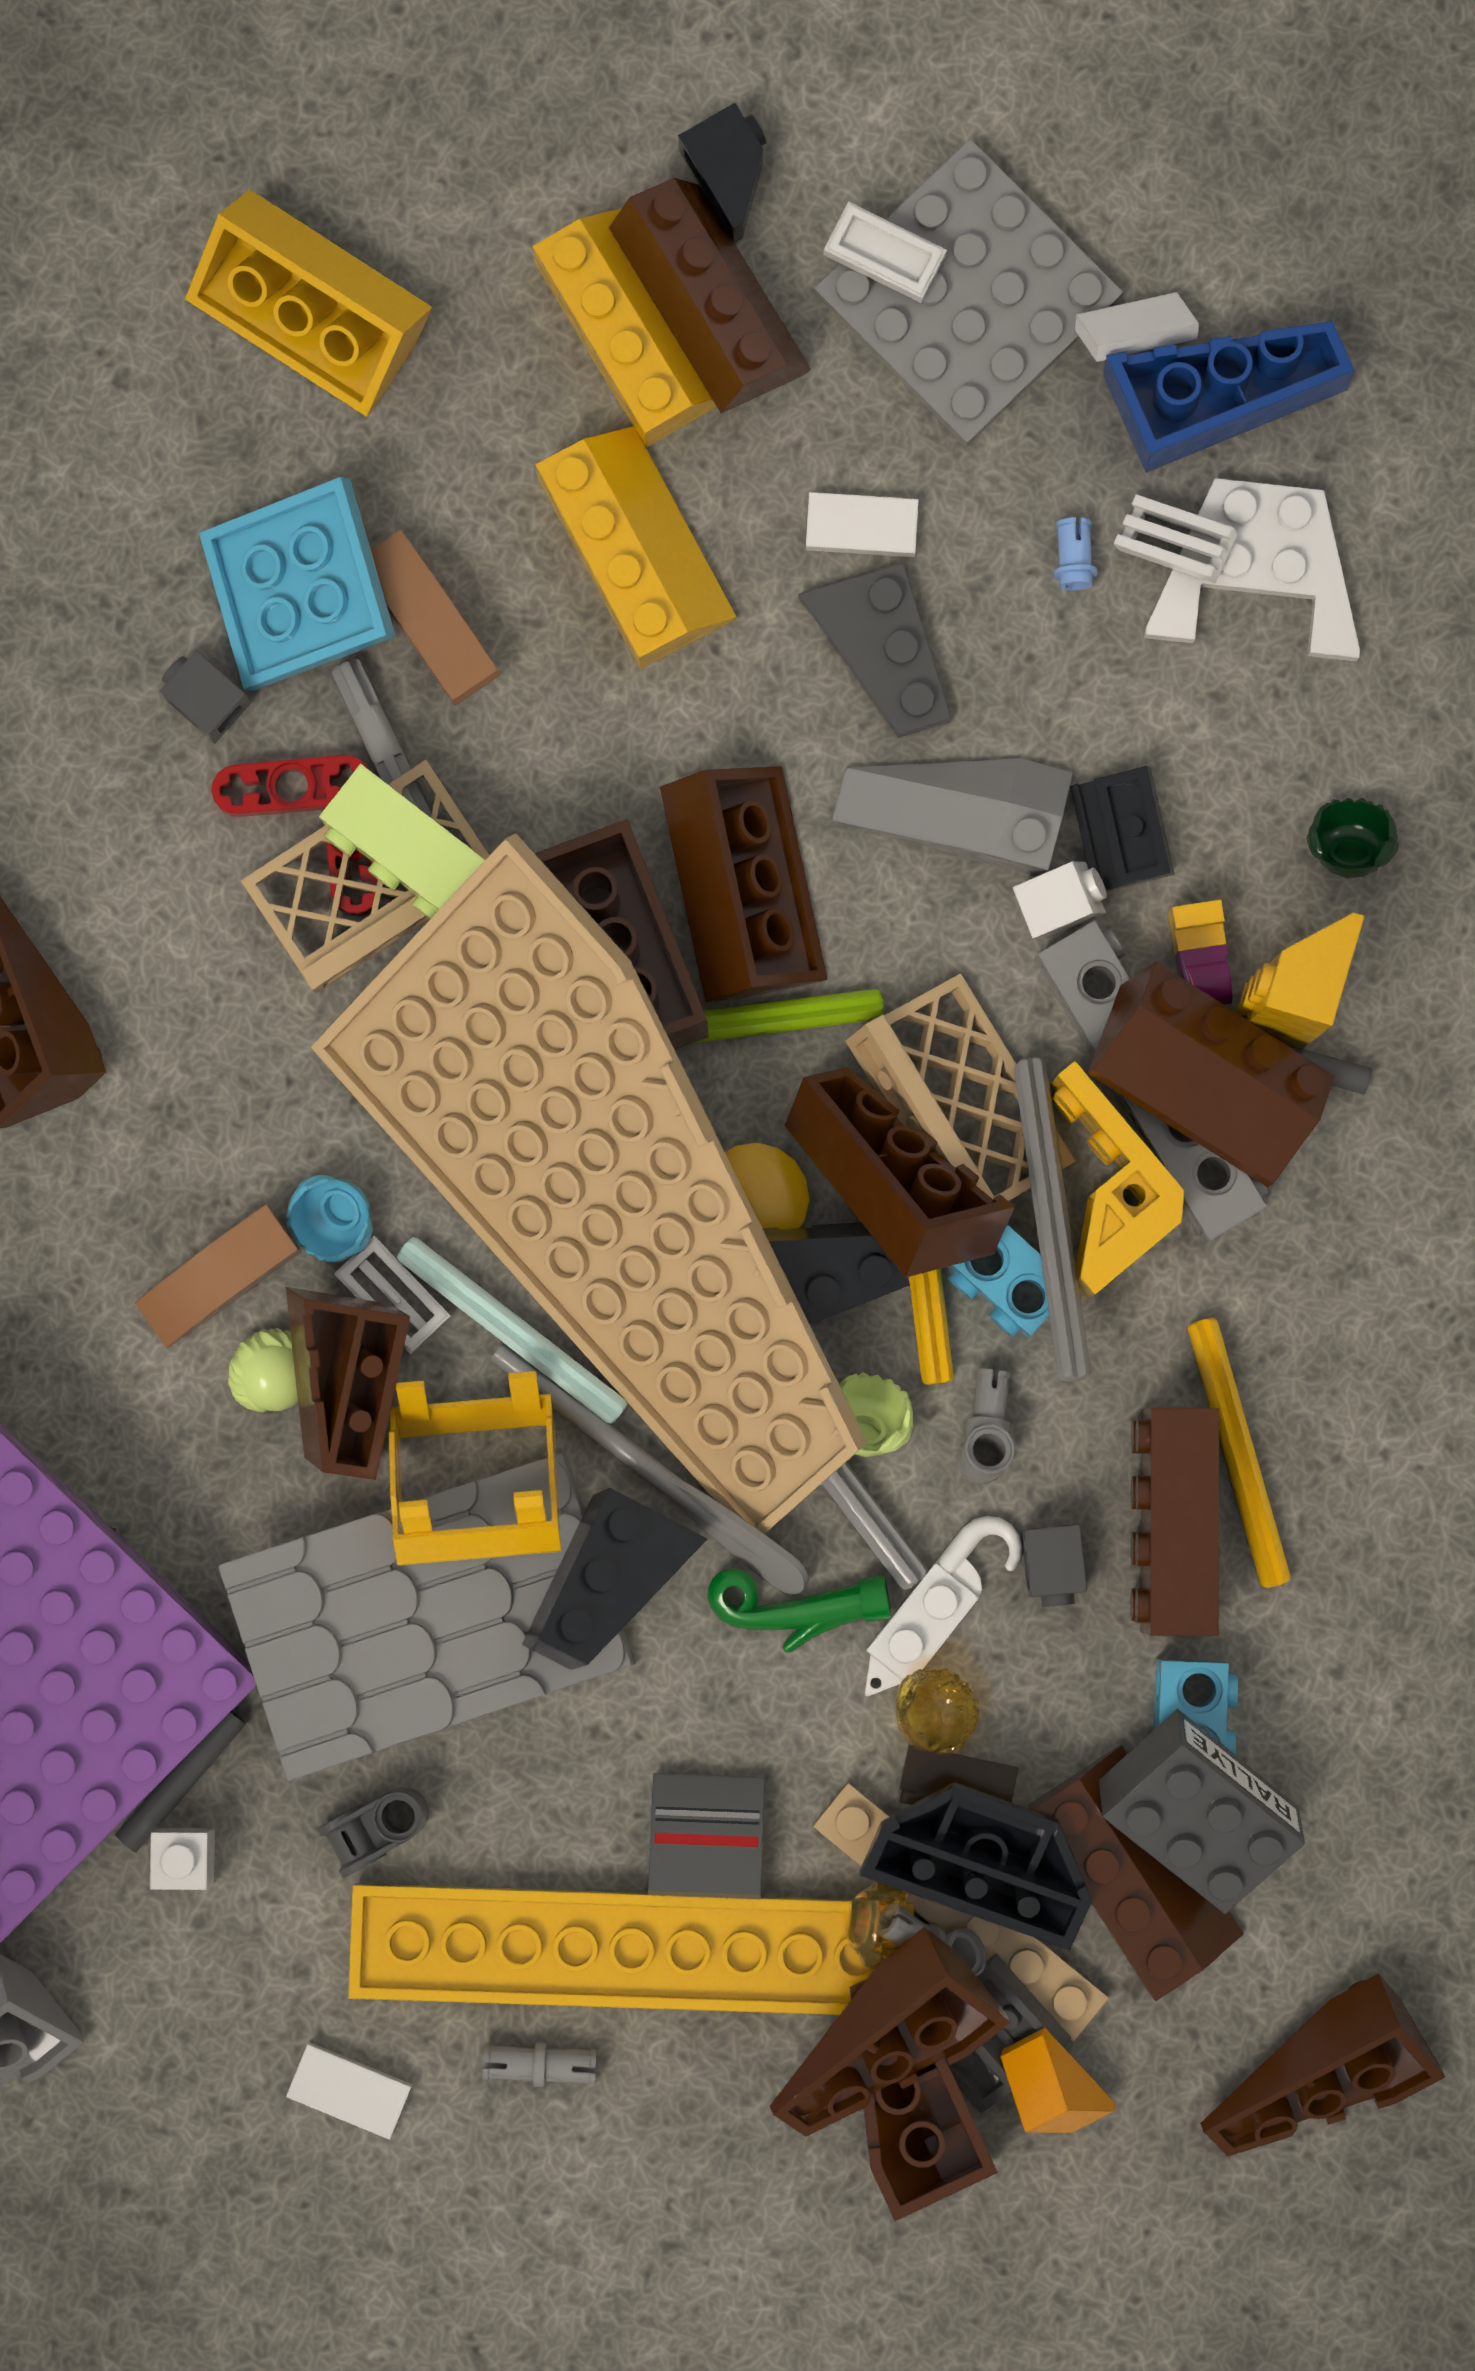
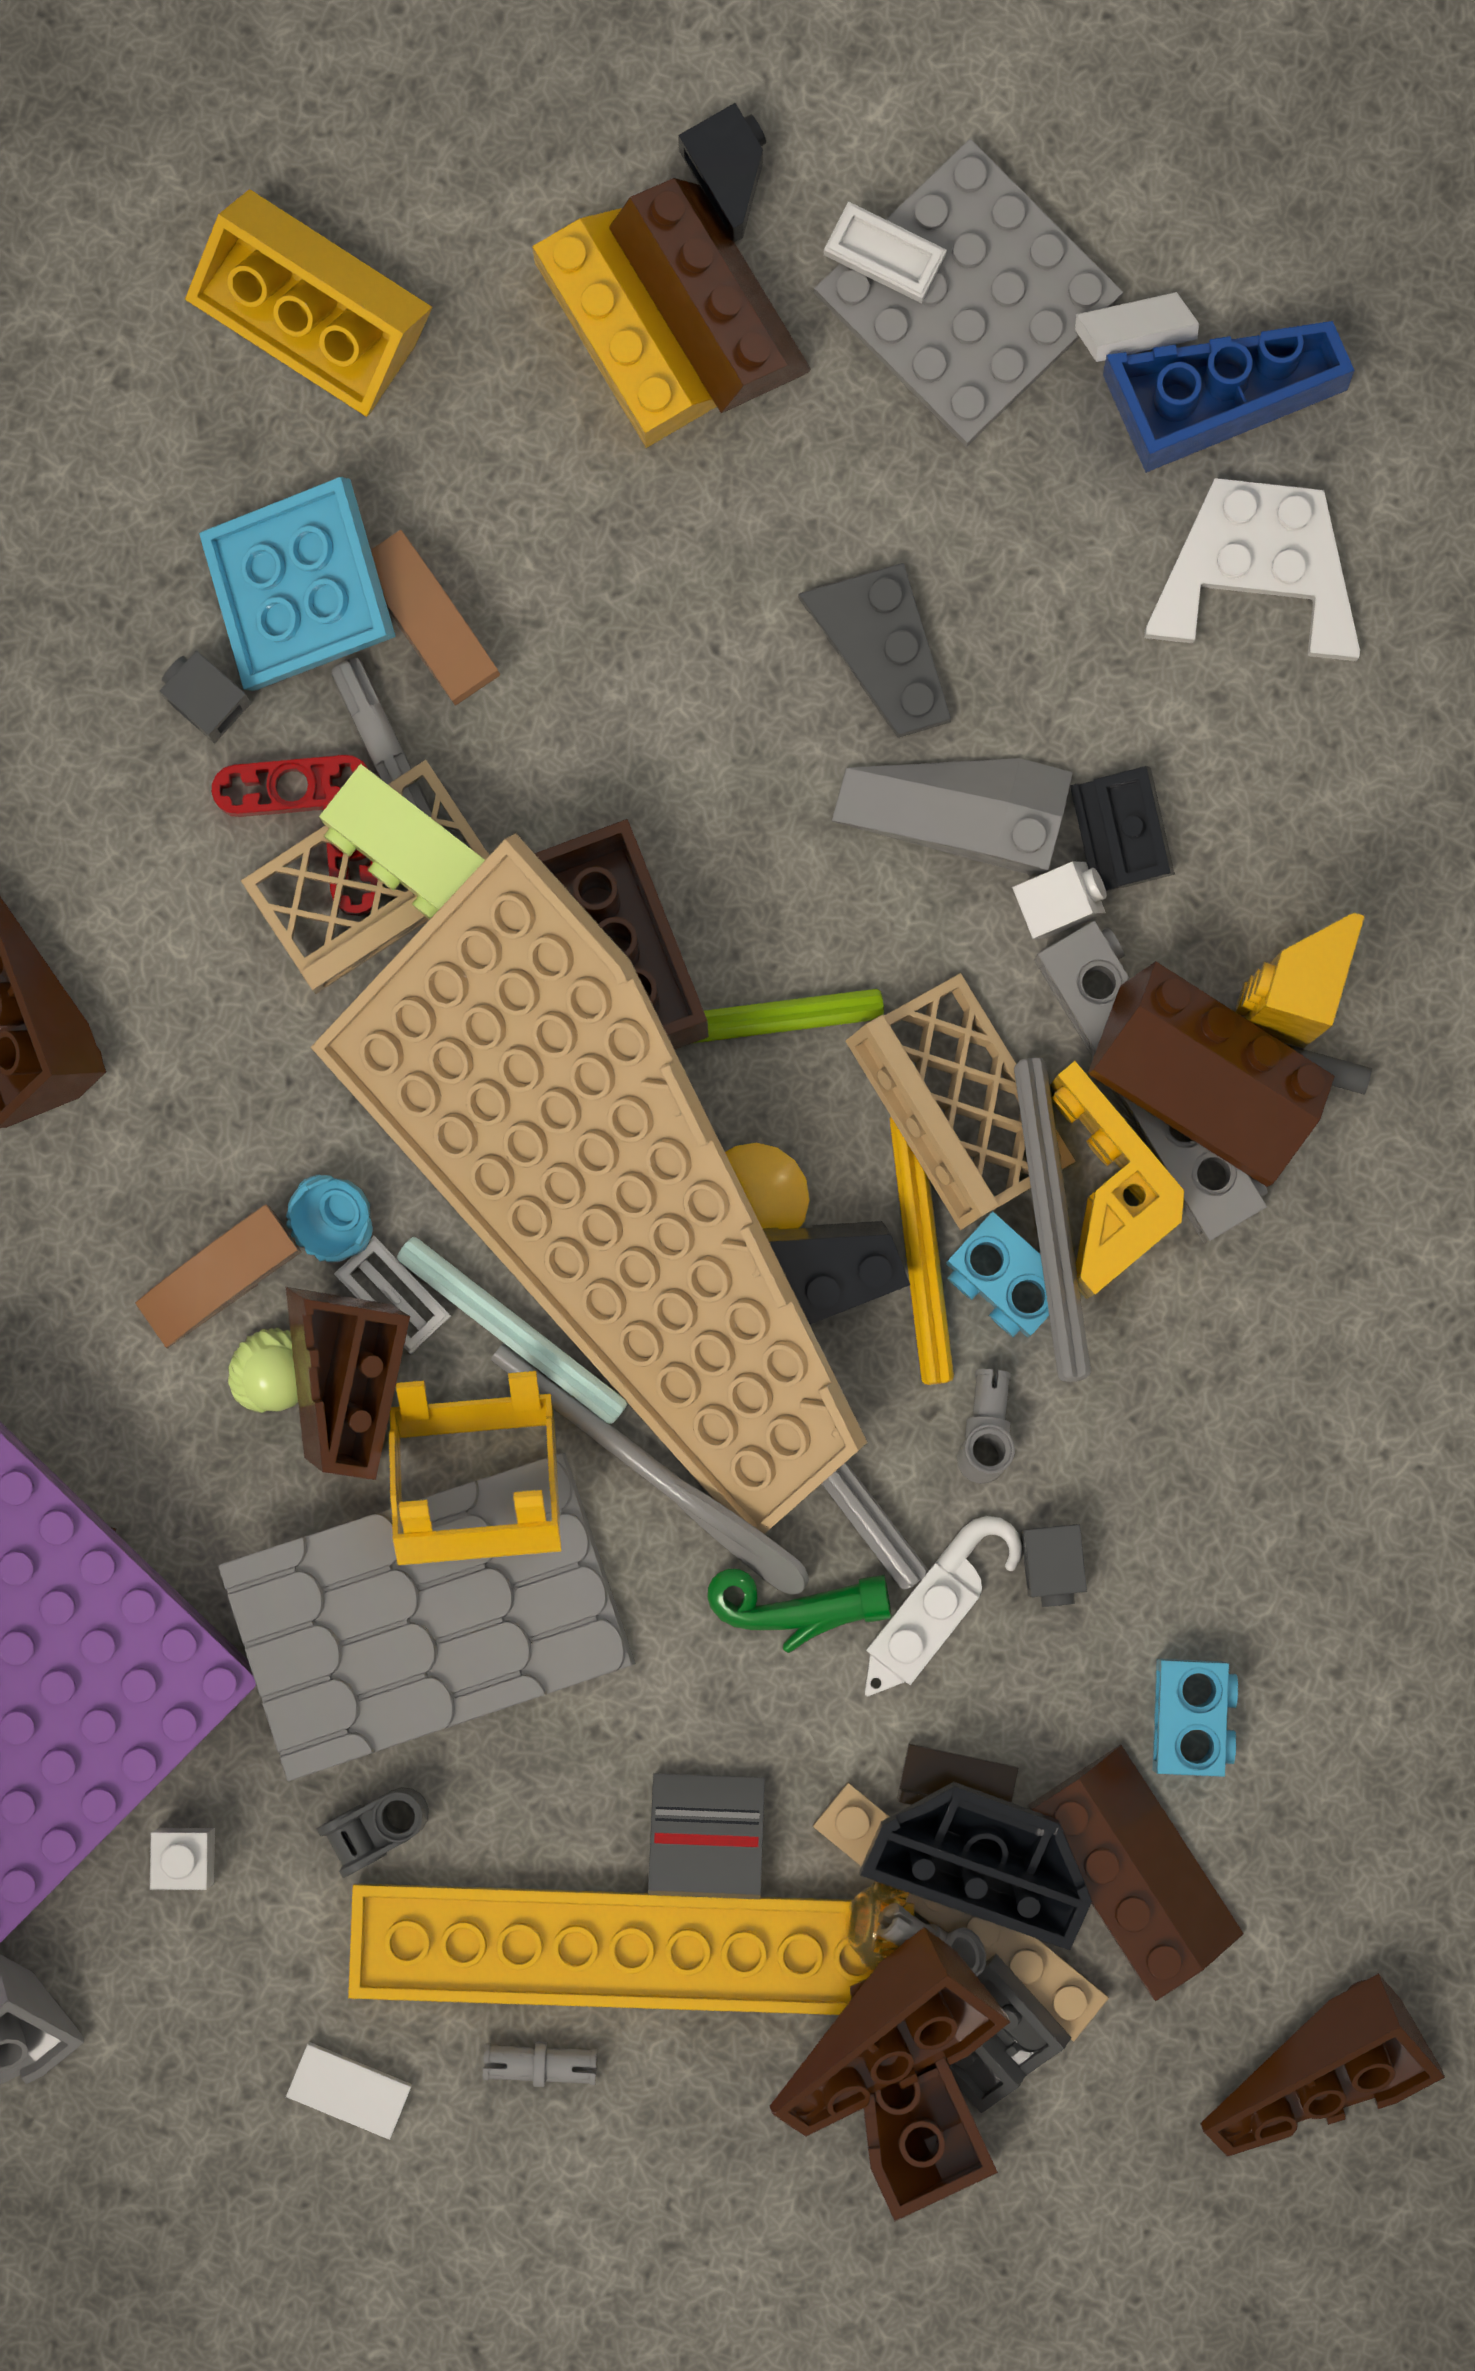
dark grey piece [115,1711,246,1852] -> none
black wedge [522,1488,707,1670] -> none
yellow slope [535,426,737,670] -> none
reddish brown slope [660,766,828,1002] -> none
reddish brown wedge [785,1067,1015,1278] -> none
white tile [805,492,919,557] -> none
yellowish green hair [839,1372,913,1457] -> none
clear yellow hair [895,1667,980,1755] -> none
light orange slope [1000,2028,1116,2133] -> none
light blue pin [1054,517,1098,591] -> none
dark grey brick [1099,1709,1305,1914] -> none
white tile [1113,494,1238,583] -> none
reddish brown brick [1130,1407,1219,1636] -> none
leg [1167,900,1233,1005] -> none
yellow axle [1188,1318,1291,1588] -> none
dark green hair [1306,798,1399,879] -> none

